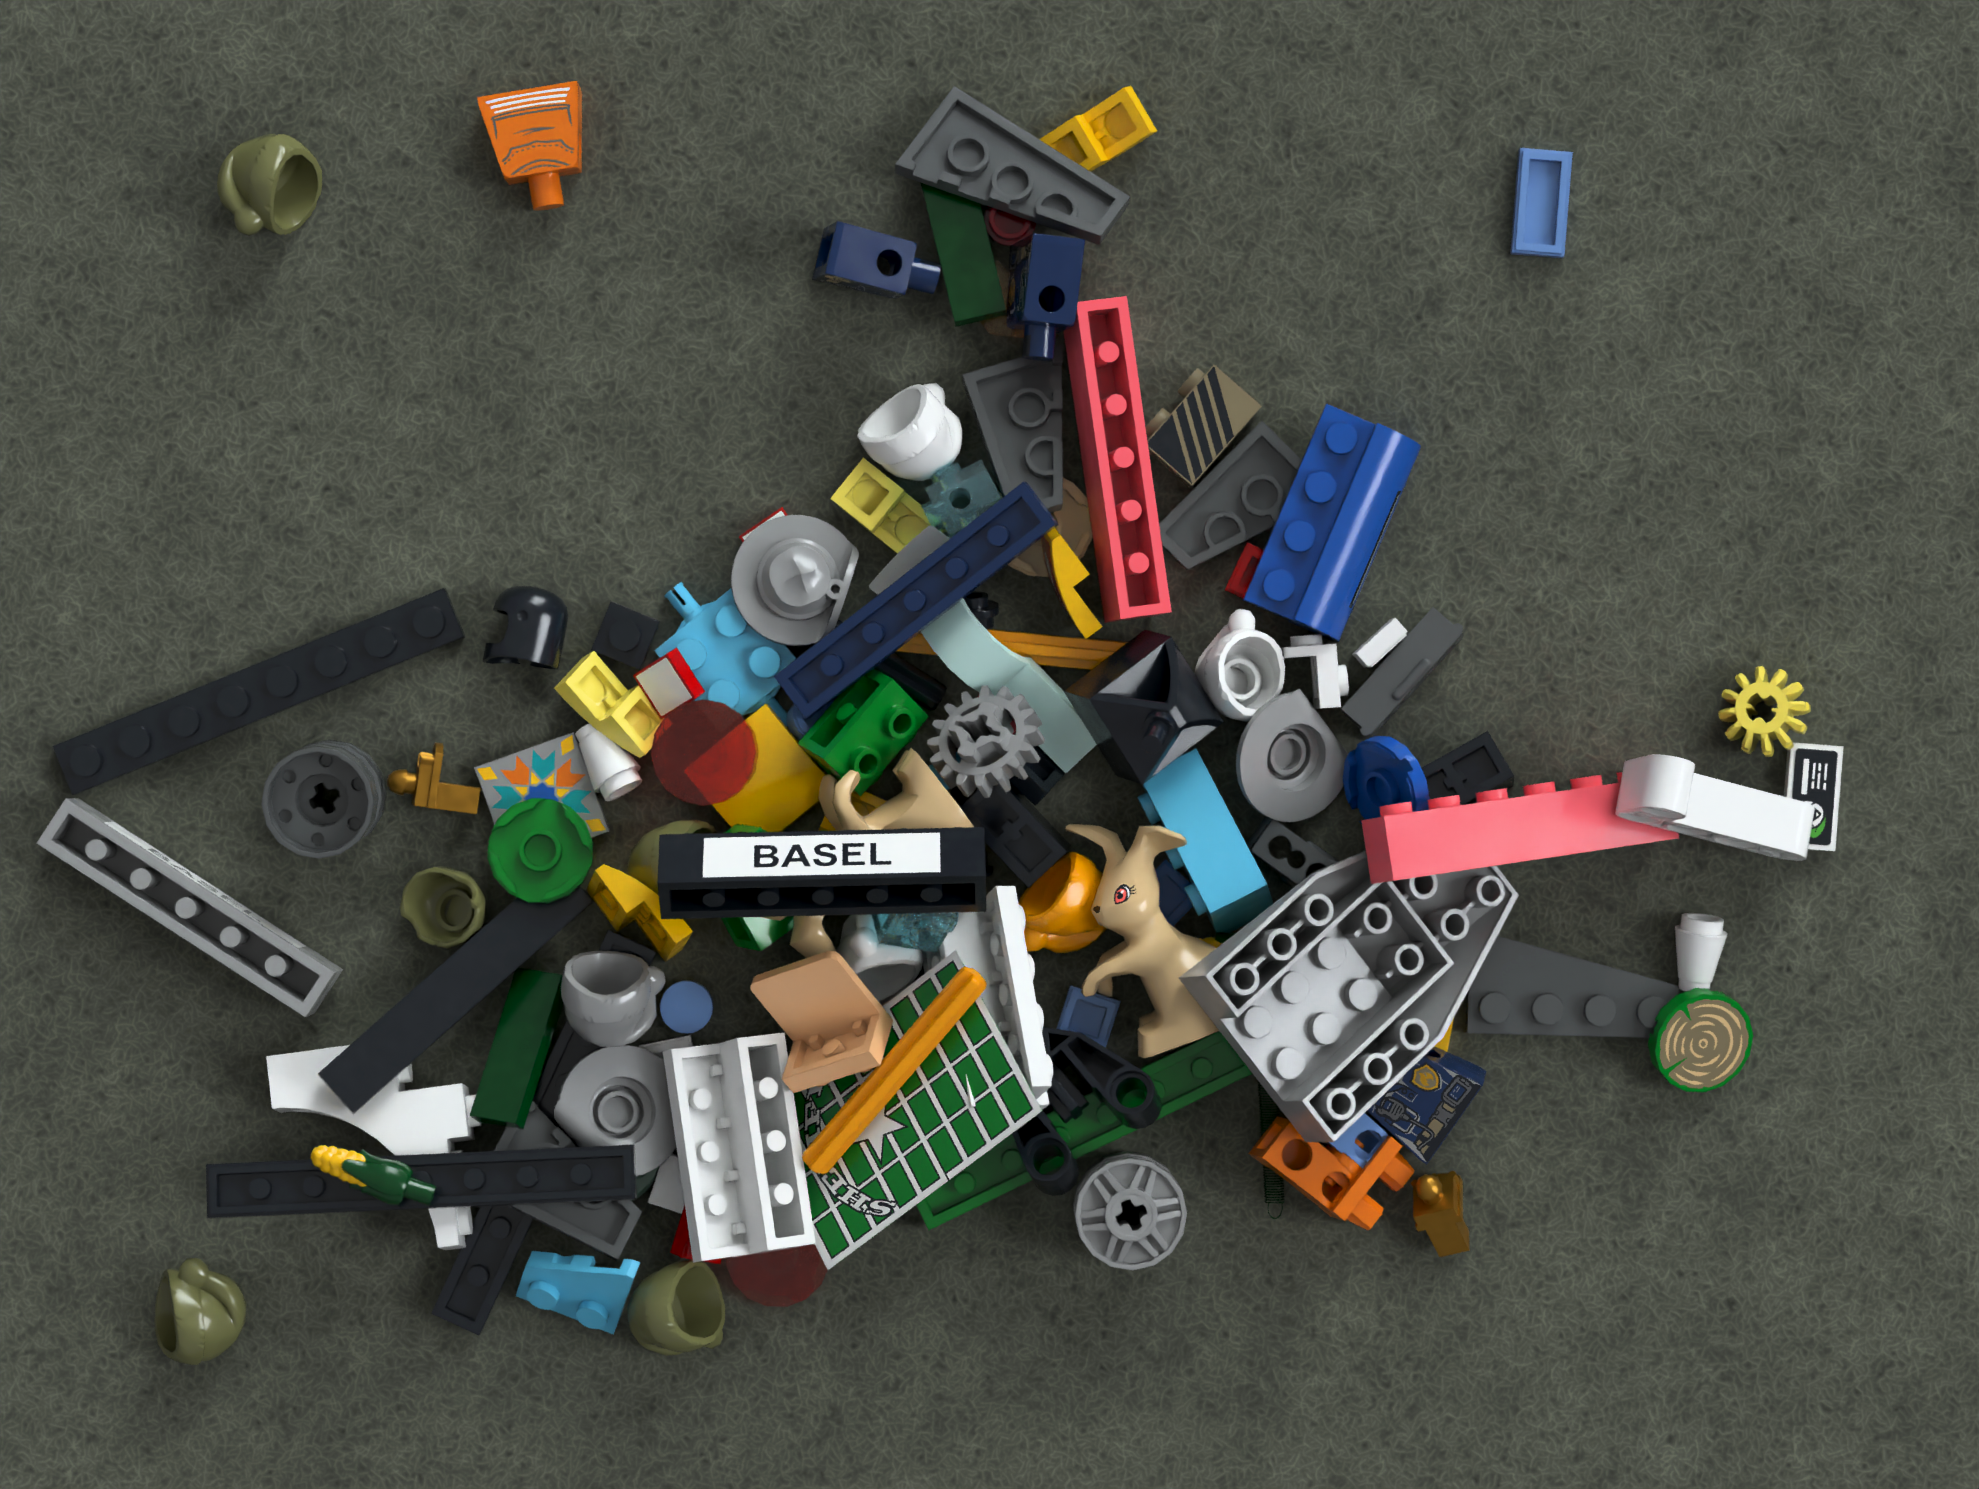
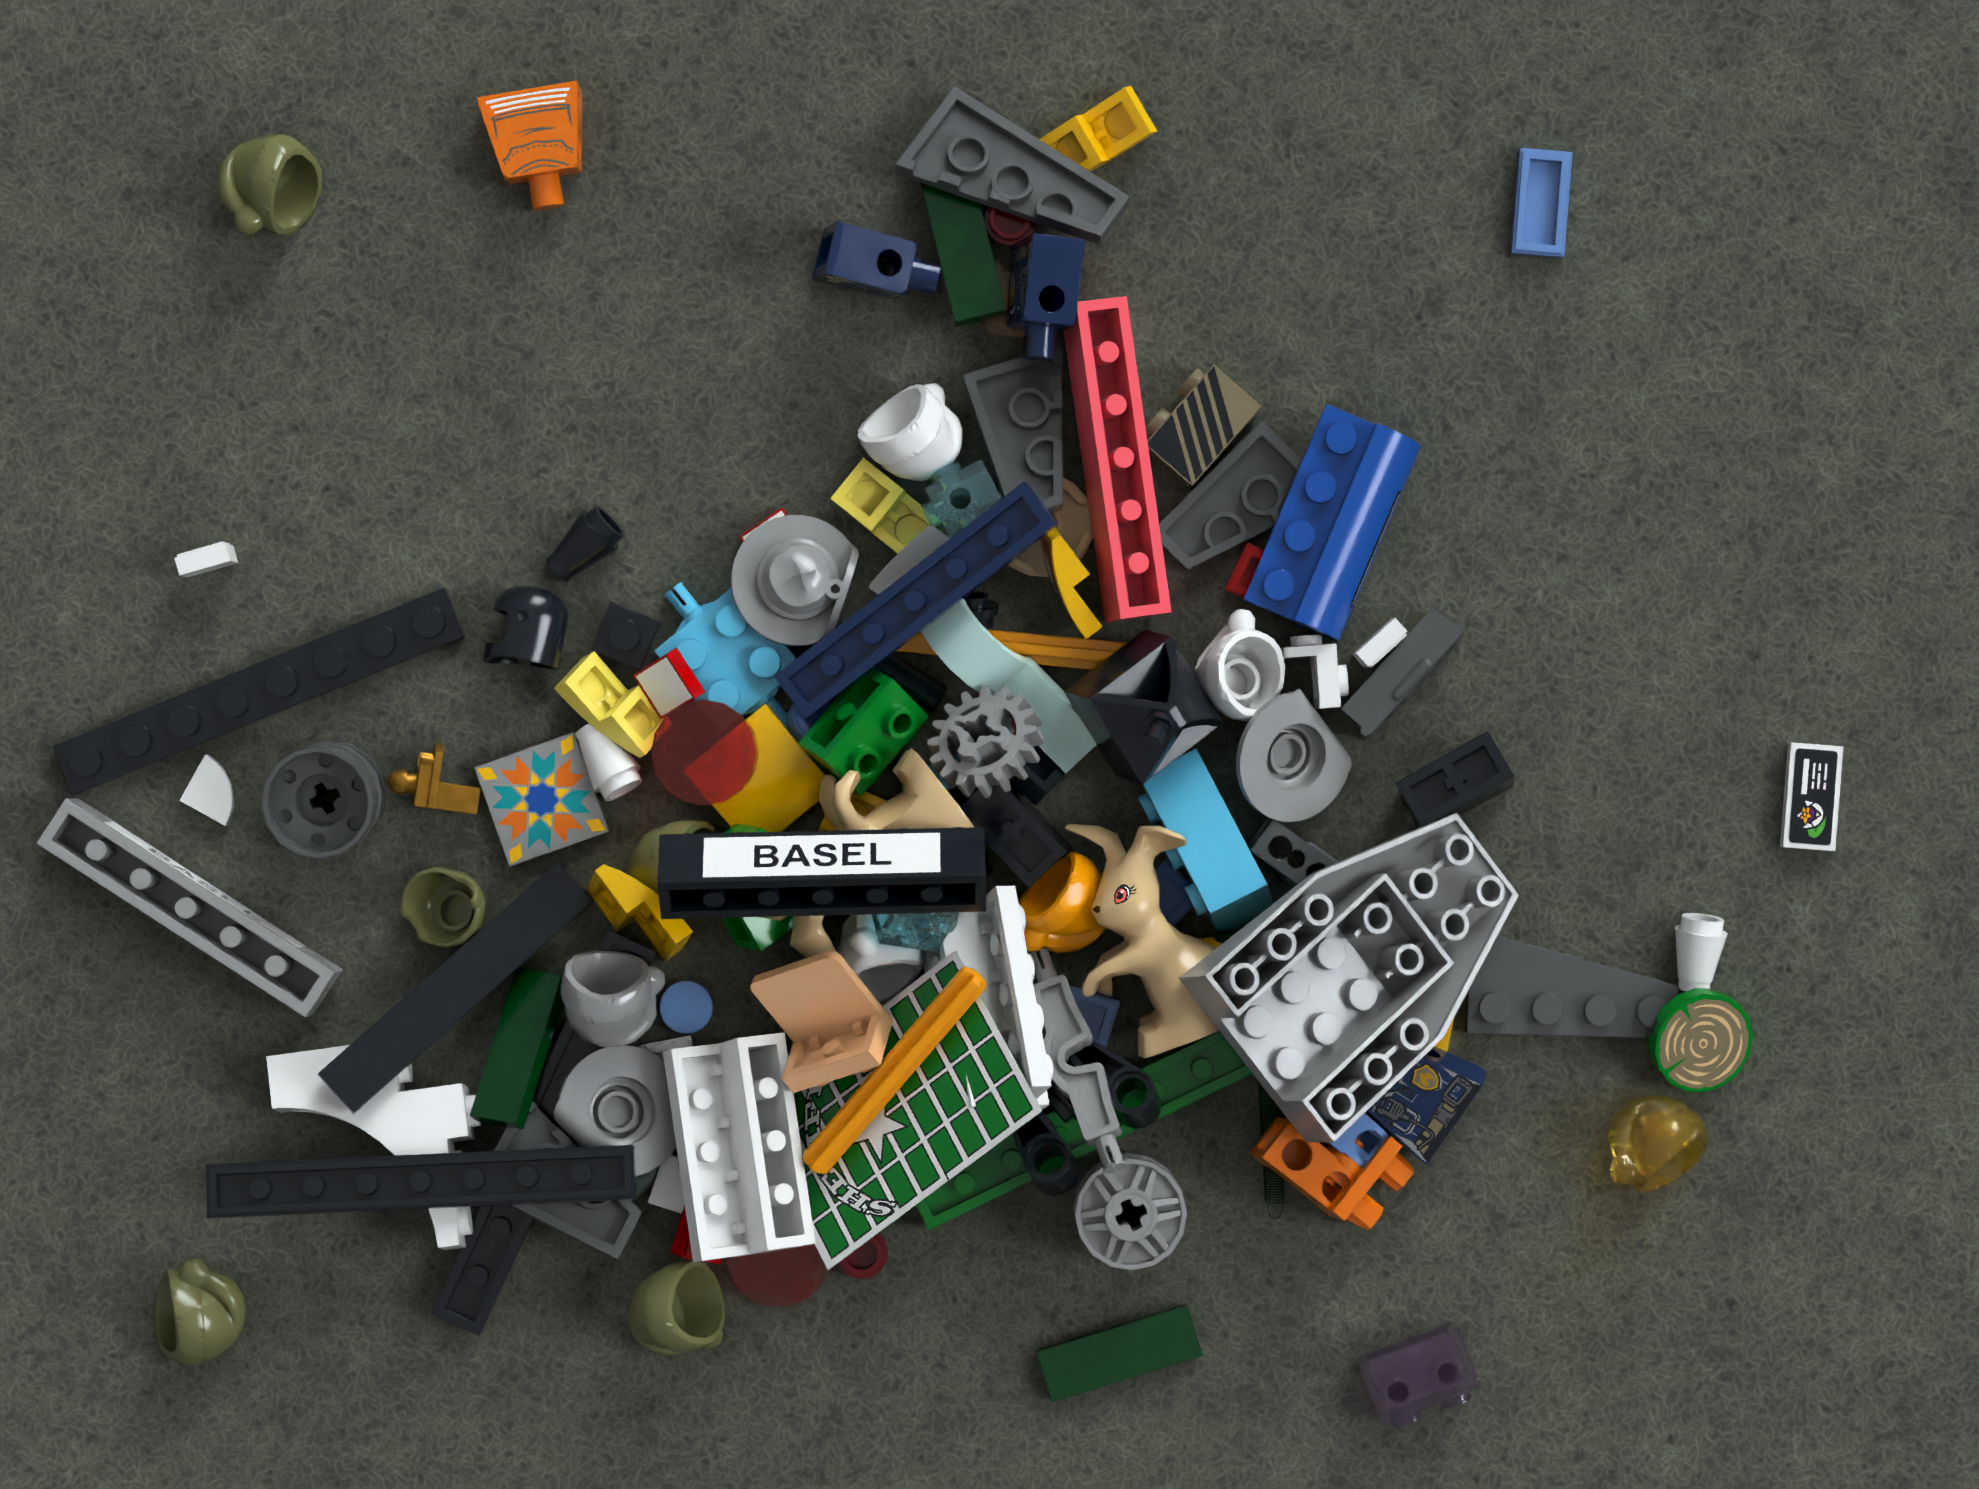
dark green piece [311,1145,437,1206] -> none
green tile [487,798,593,904] -> none
medium azure wing [516,1251,640,1335] -> none
blue tile [1343,736,1430,825] -> none
coral brick [1361,772,1679,884] -> none
pearl gold piece [1411,1171,1470,1257] -> none
white beam [1615,754,1815,861] -> none
light yellow gear [1718,666,1811,757] -> none
none -> white tile [174,541,238,578]
none -> white tile [179,754,234,826]
none -> black cone [546,506,625,582]
none -> dark red plate [838,1232,888,1279]
none -> light grey piece [1030,948,1126,1173]
none -> dark green tile [1036,1303,1203,1402]
none -> clear purple brick [1355,1322,1481,1427]
none -> clear yellow piece [1607,1095,1708,1194]

